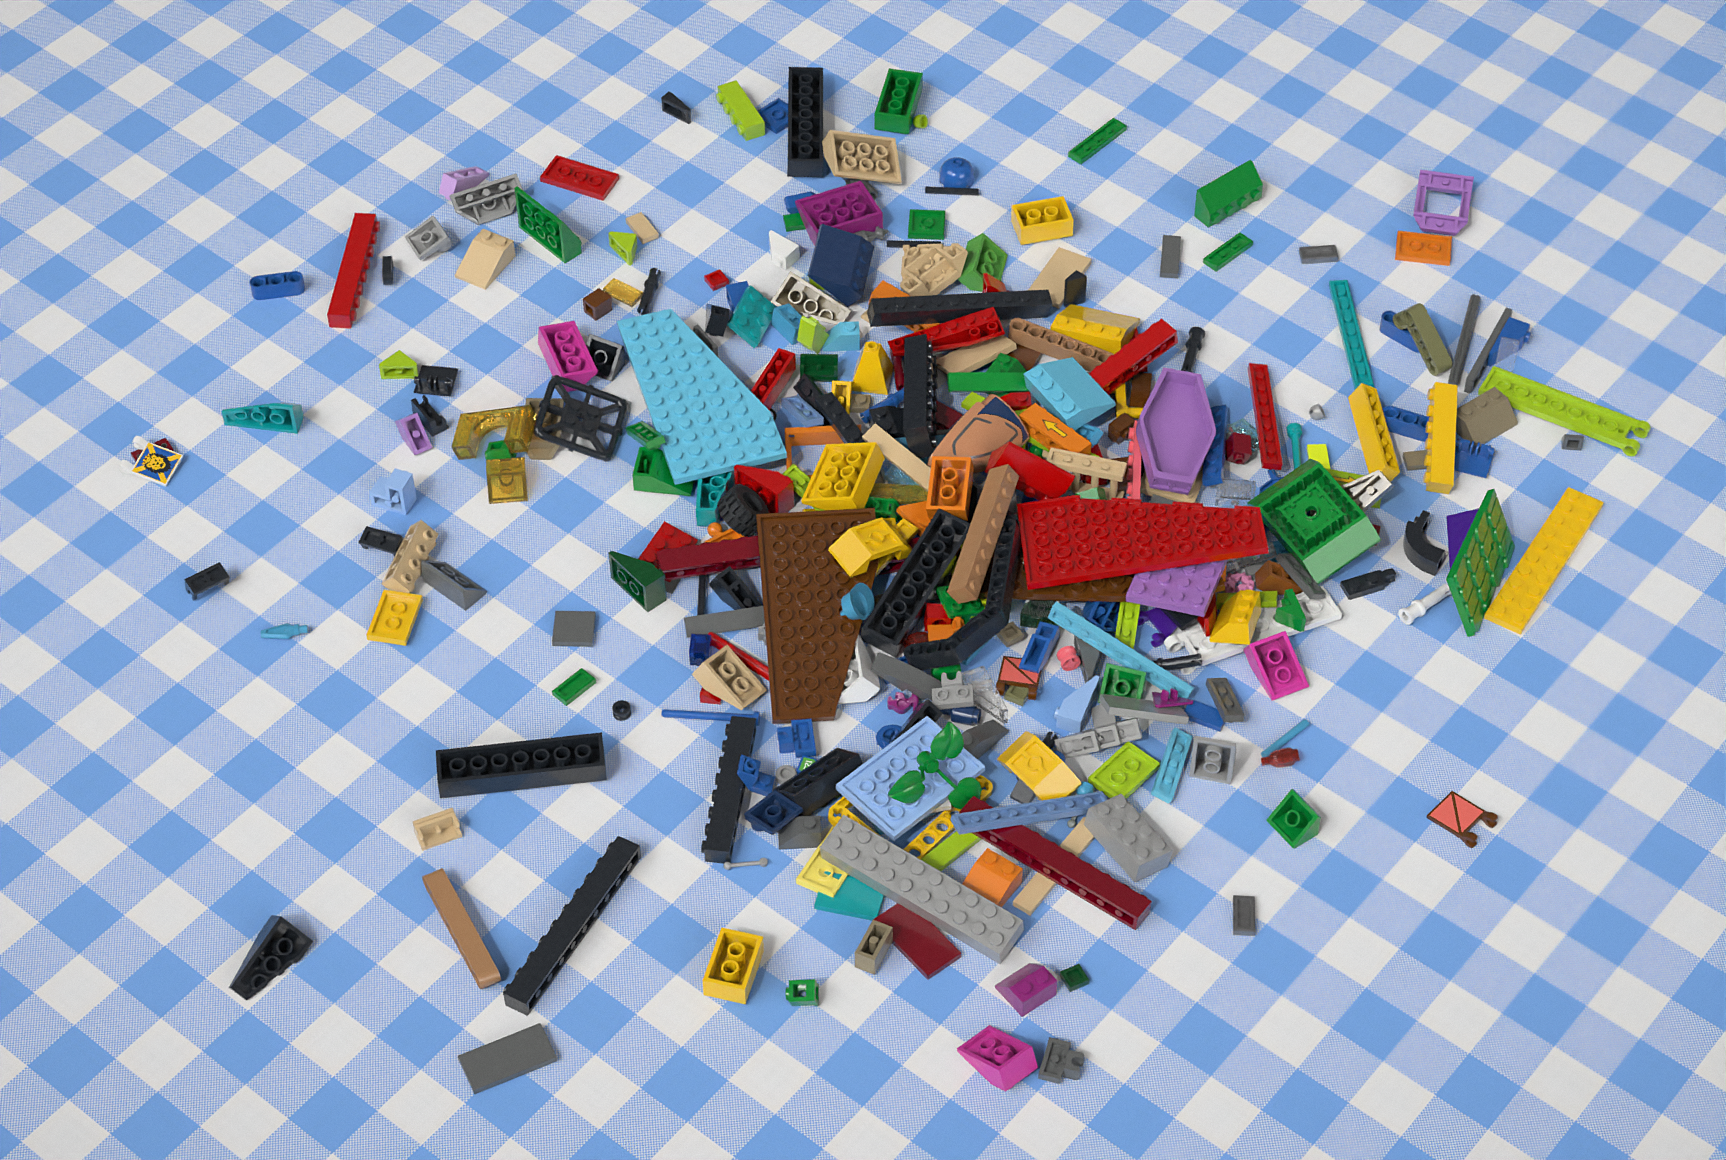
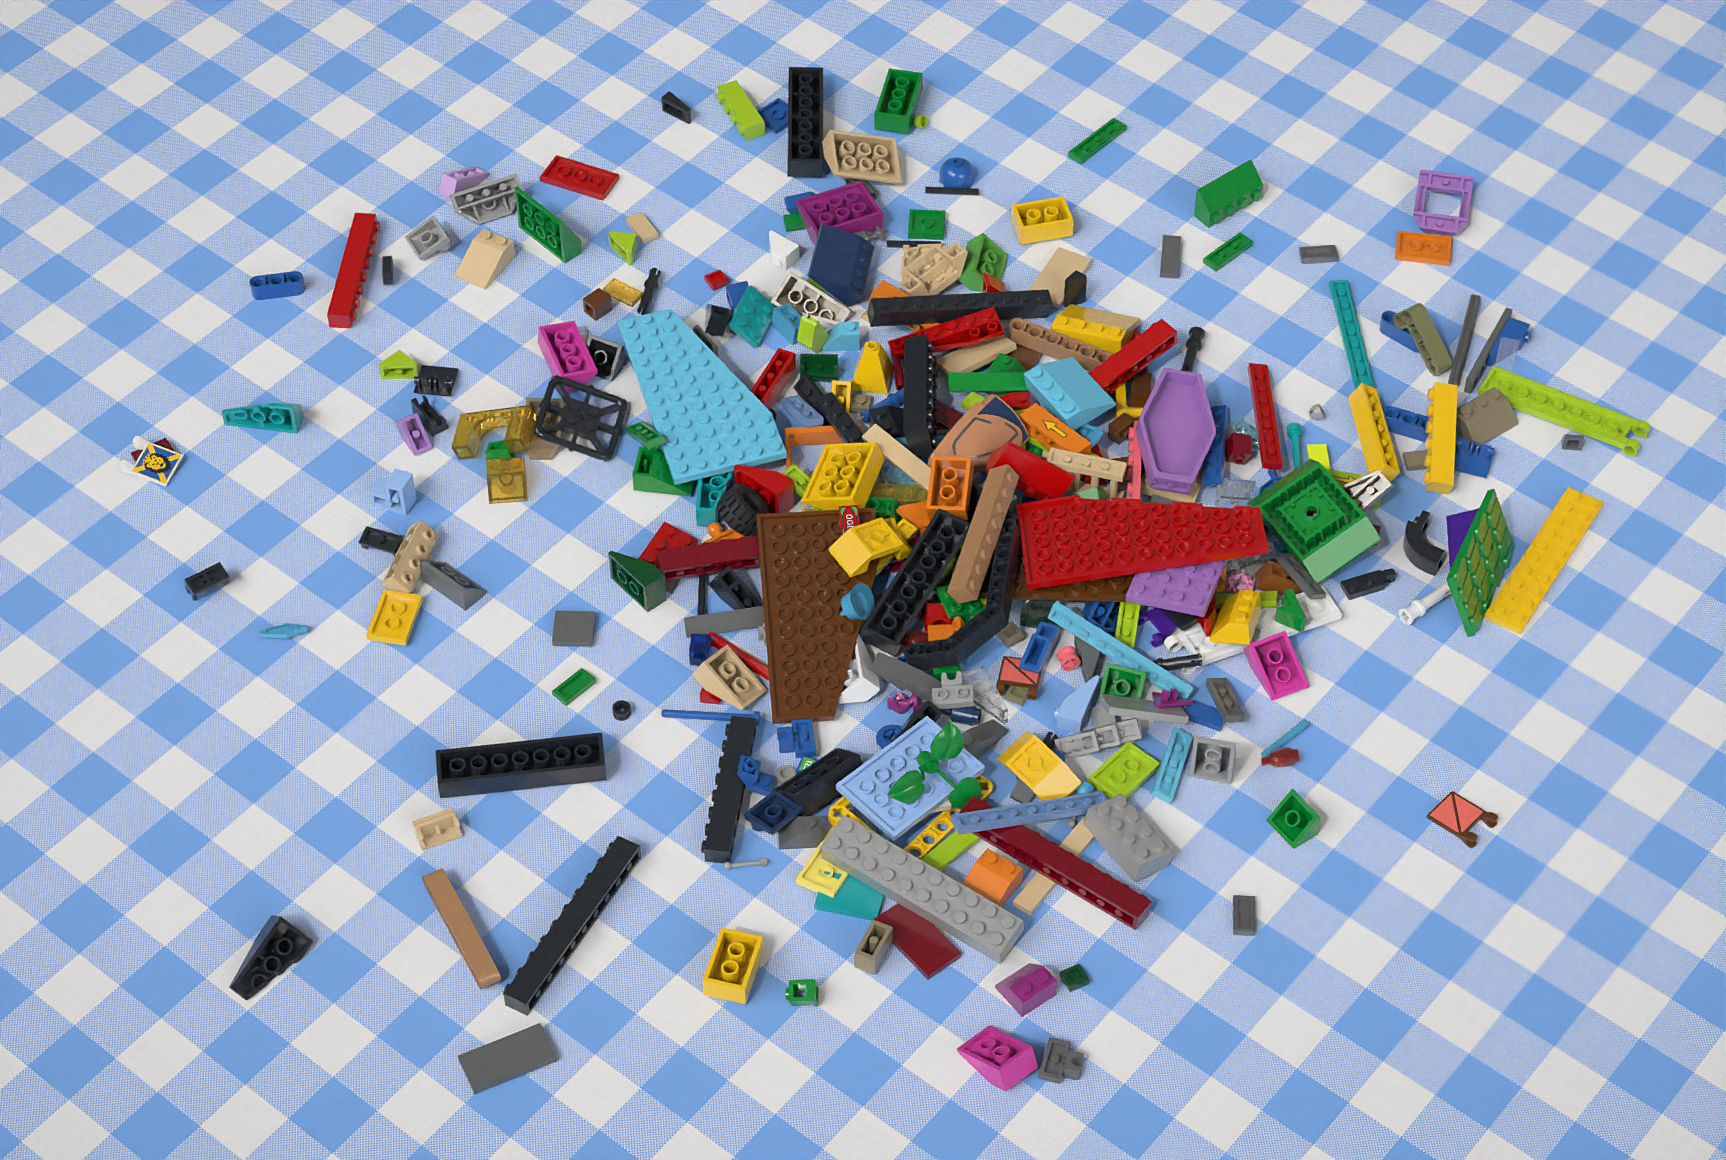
none -> tile [839,505,860,536]

